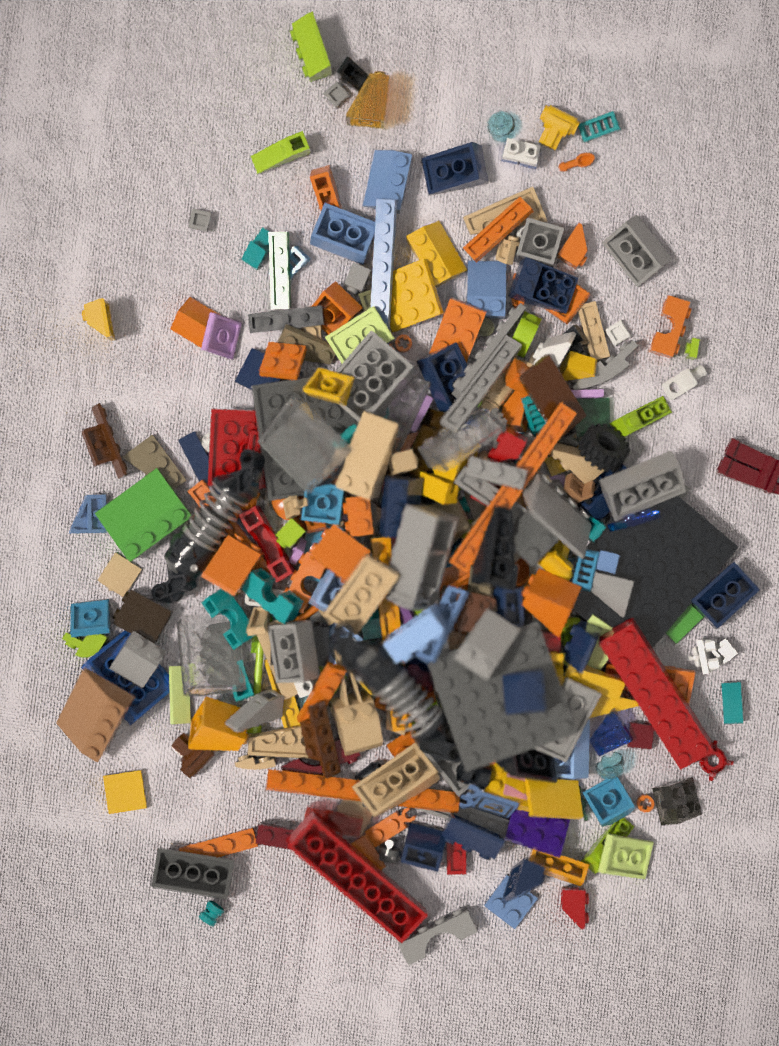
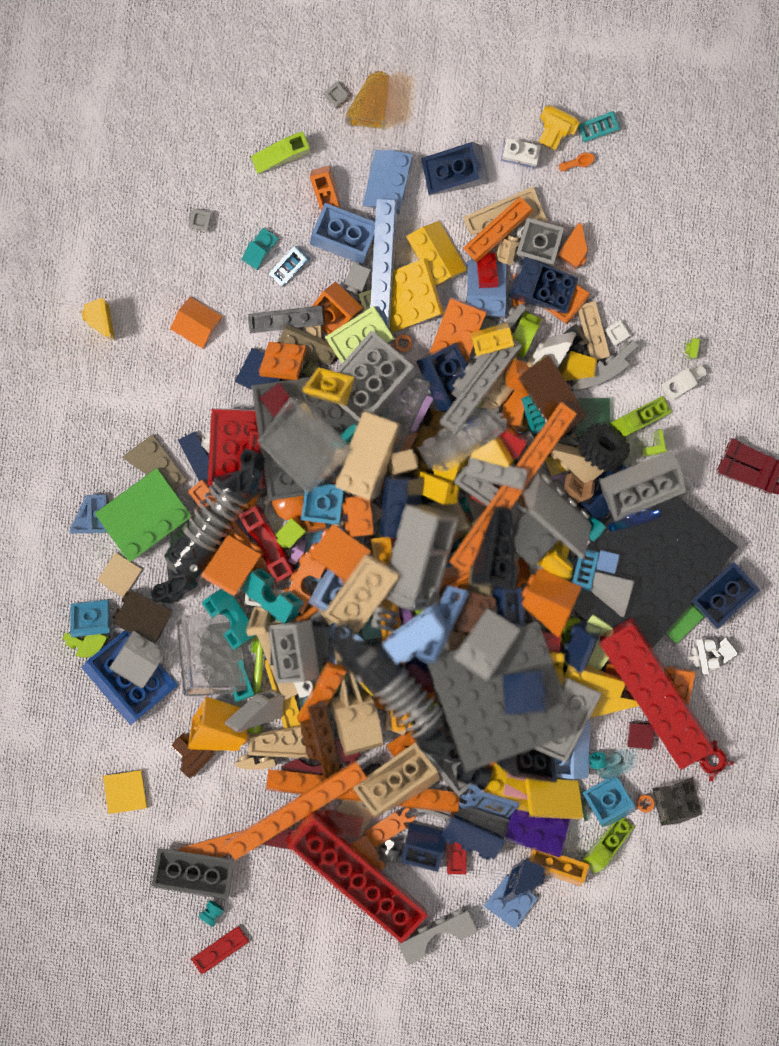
medium nougat slope [56,667,135,763] -> none
reddish brown bracket [81,403,127,479] -> none
yellowish green tile [169,665,191,724] -> none
lavender tile [201,312,242,360] -> none
tile [269,232,291,309] -> none
tan plate [283,496,308,519] -> none
lime slope [290,11,332,82] -> none
black slope [336,56,372,94] -> none
clear light blue hair [487,111,517,143] -> none
red slope [560,887,589,929] -> none
lavender tile [571,389,604,399] -> none
clear blue wing [589,708,633,756] -> none
yellowish green tile [598,834,654,879] -> none
light grey slope [602,215,672,287] -> none
orange arch [649,295,692,359] -> none
teal slope [721,682,743,725] -> none
none -> red tile [191,925,249,975]
none -> orange plate [225,761,367,860]
none -> dark red piece [258,383,294,417]
none -> olive plate [302,360,320,377]
none -> light grey tile [372,607,399,632]
none -> yellow hinge [470,323,514,356]
none -> yellow slope [471,437,514,467]
none -> red plate [476,252,498,288]
none -> teal bush [589,752,607,769]
none -> lime panel [641,429,666,457]

